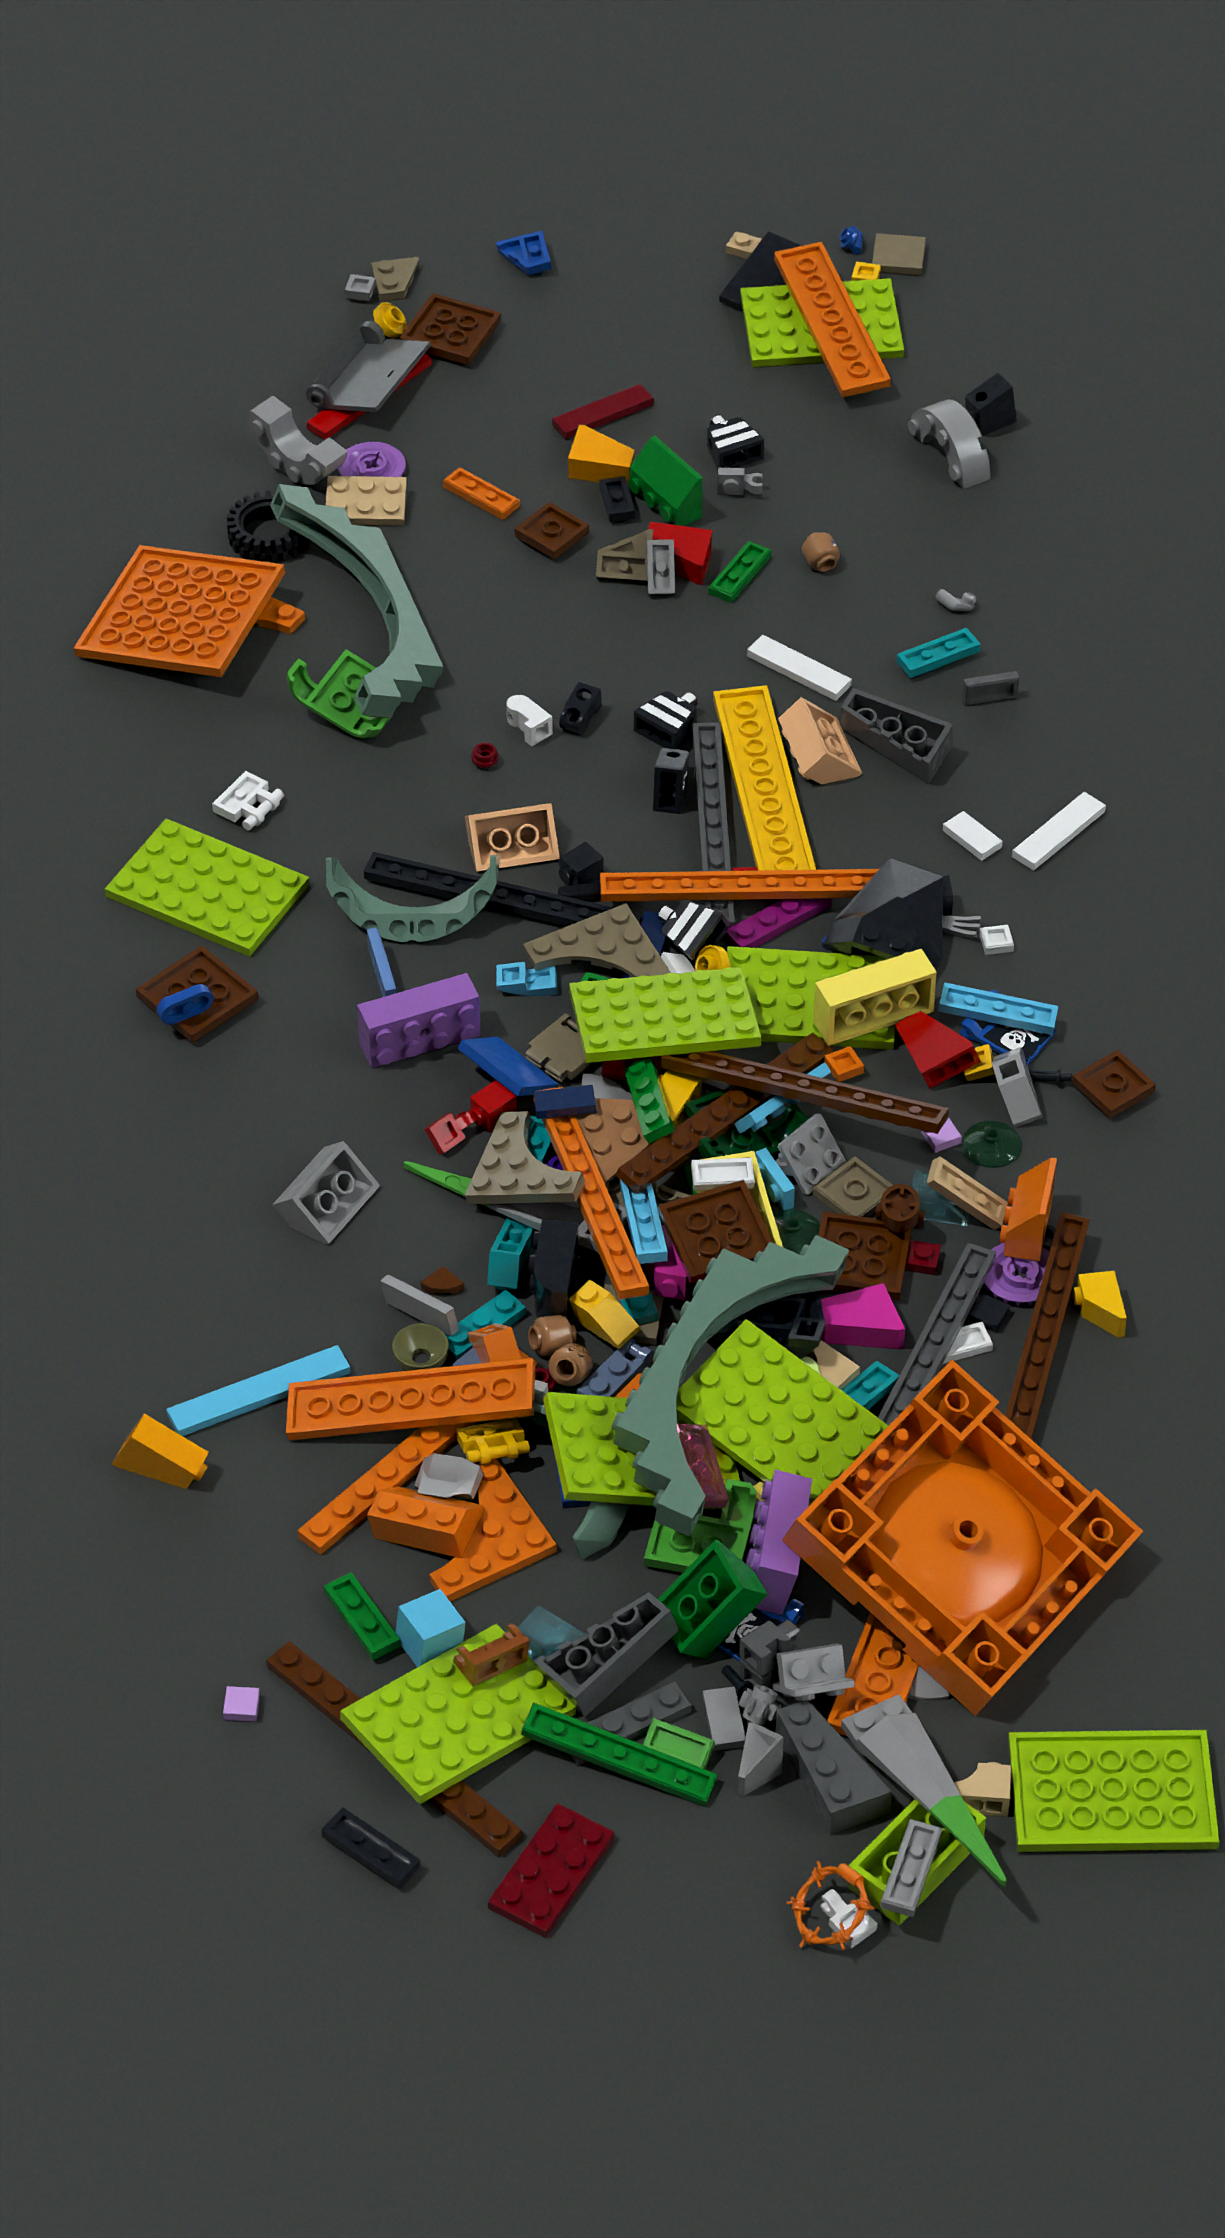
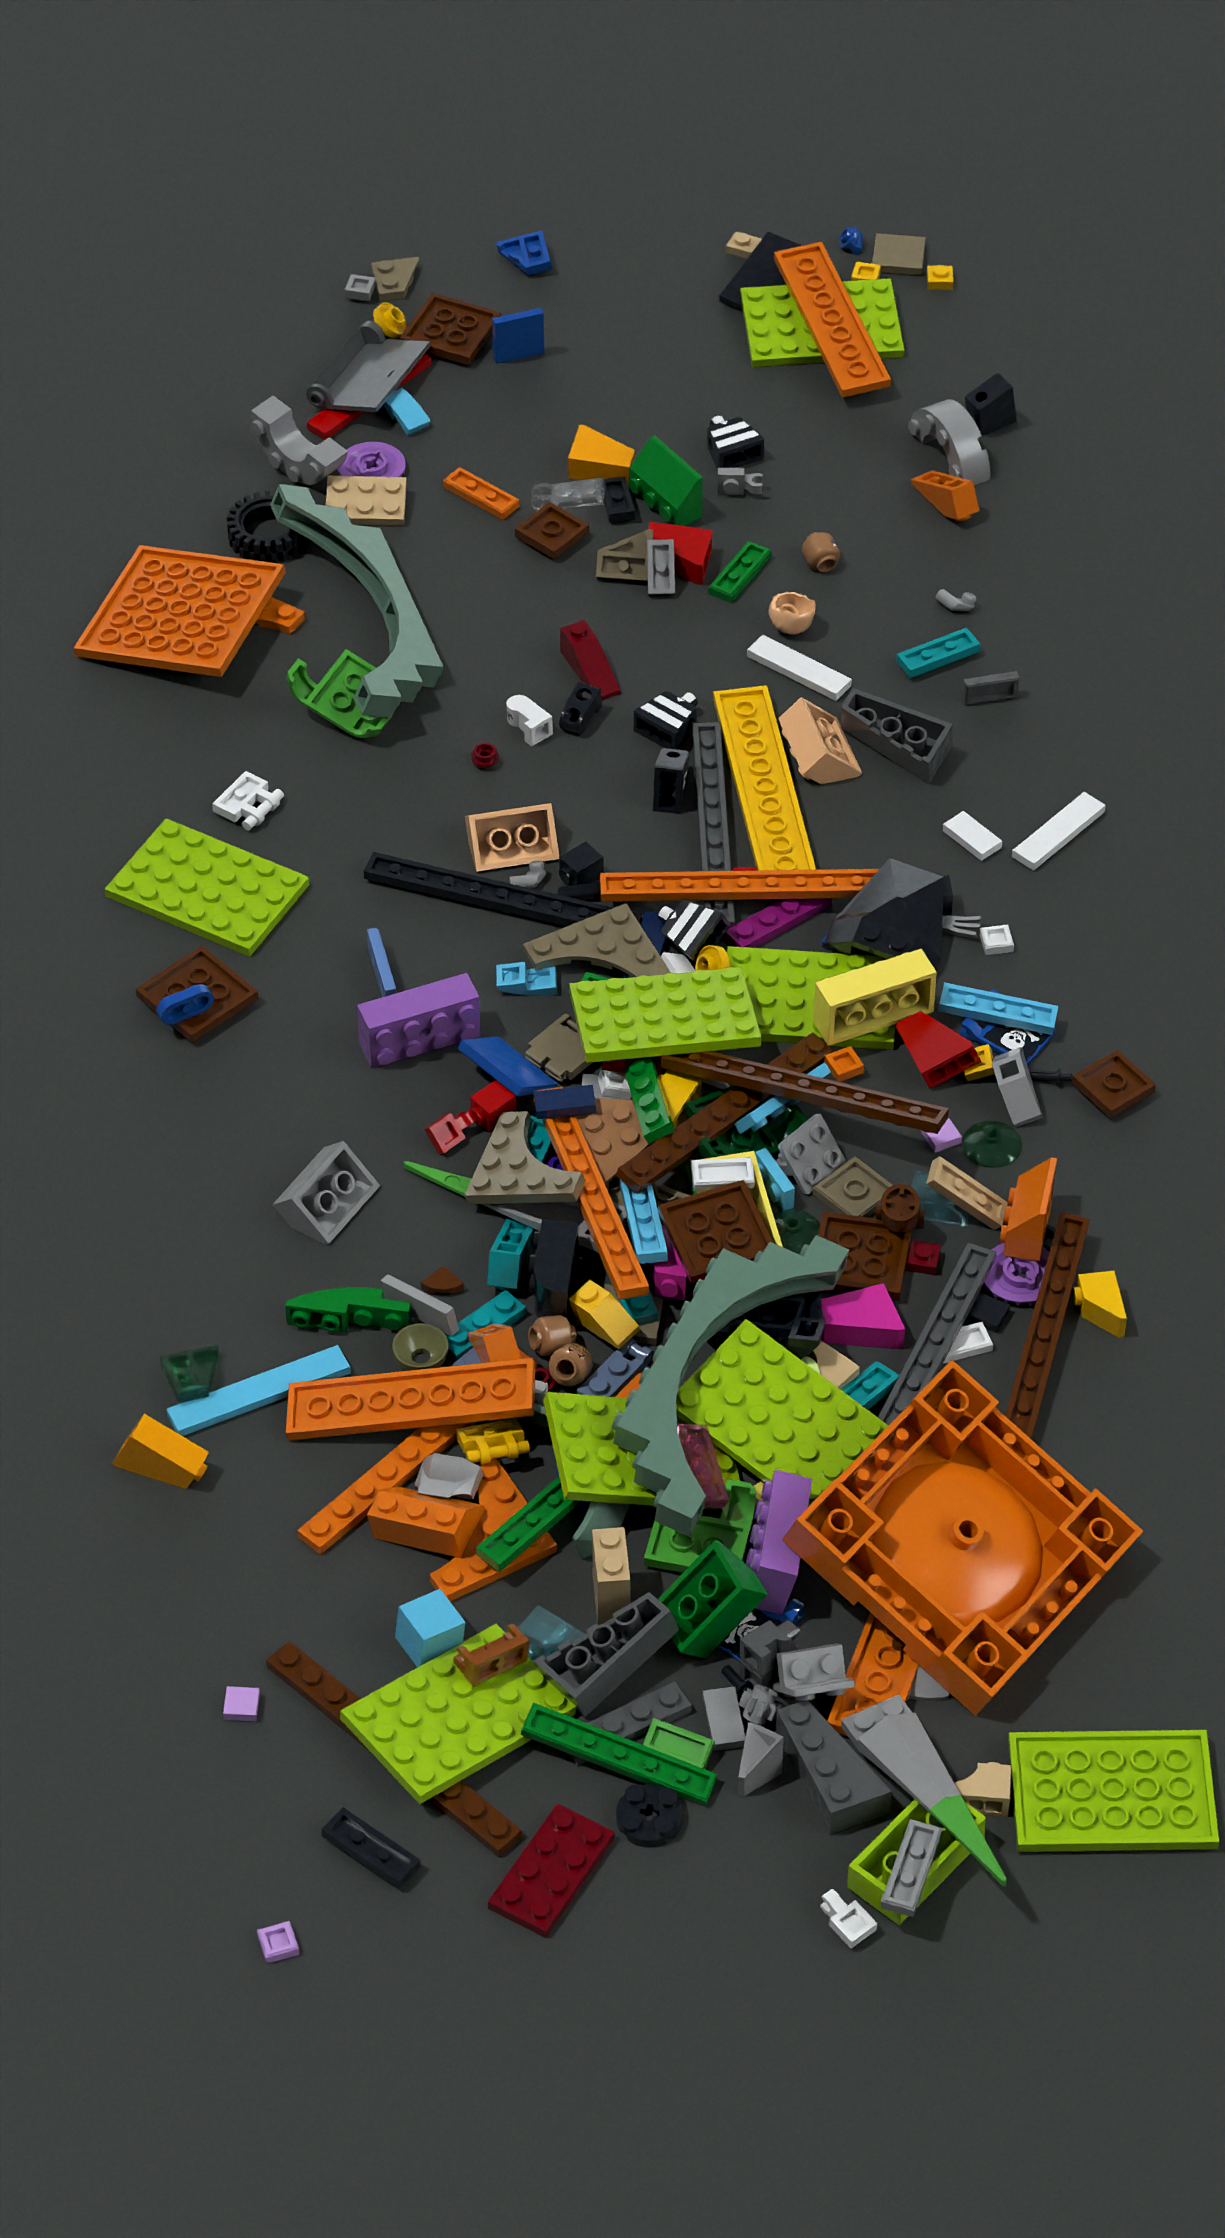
green plate [324,1572,400,1661] -> none
sand green windscreen [326,855,501,942] -> none
dark red tile [552,383,654,440] -> none
orange piece [787,1861,875,1951] -> none
none -> clear green wing [160,1344,219,1403]
none -> lavender tile [257,1921,299,1964]
none -> green slope [285,1287,412,1333]
none -> medium azure slope [383,388,431,435]
none -> green plate [476,1477,582,1572]
none -> blue tile [492,308,544,364]
none -> light grey arm [509,860,546,888]
none -> clear hinge [530,478,605,510]
none -> dark red slope [560,620,620,700]
none -> tan brick [592,1527,630,1625]
none -> white tile [598,1070,632,1100]
none -> black plate [616,1784,683,1848]
none -> light nougat hair [768,592,816,635]
none -> orange slope [911,470,980,521]
none -> yellow plate [927,265,953,290]

